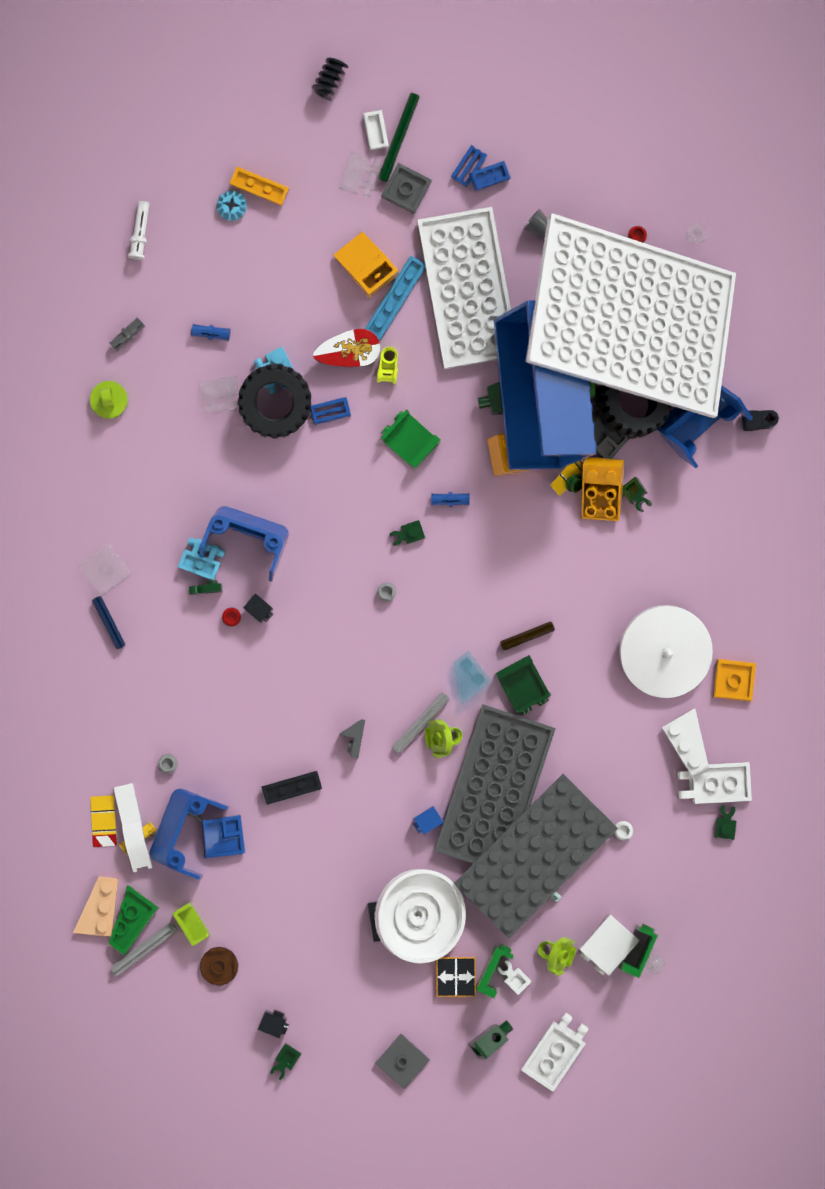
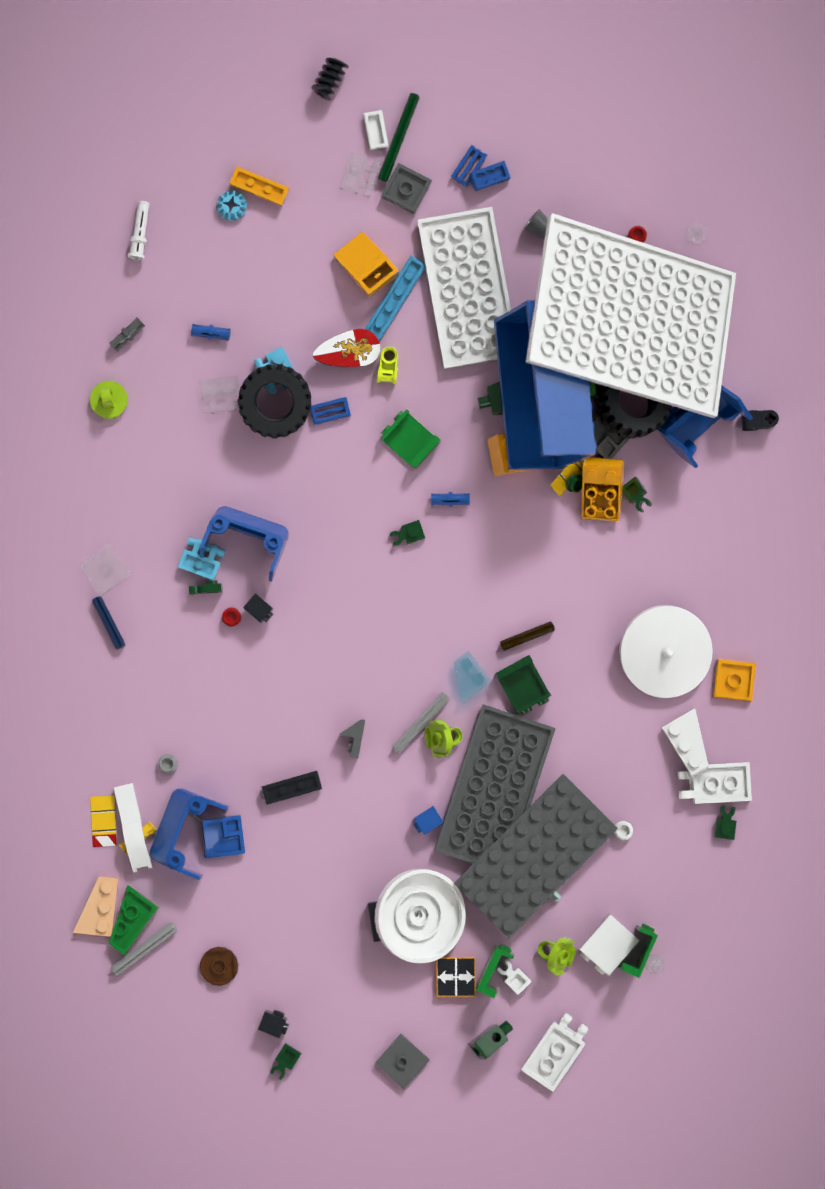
lime panel [172,902,211,947] -> none
light grey plate [377,582,396,602] -> none

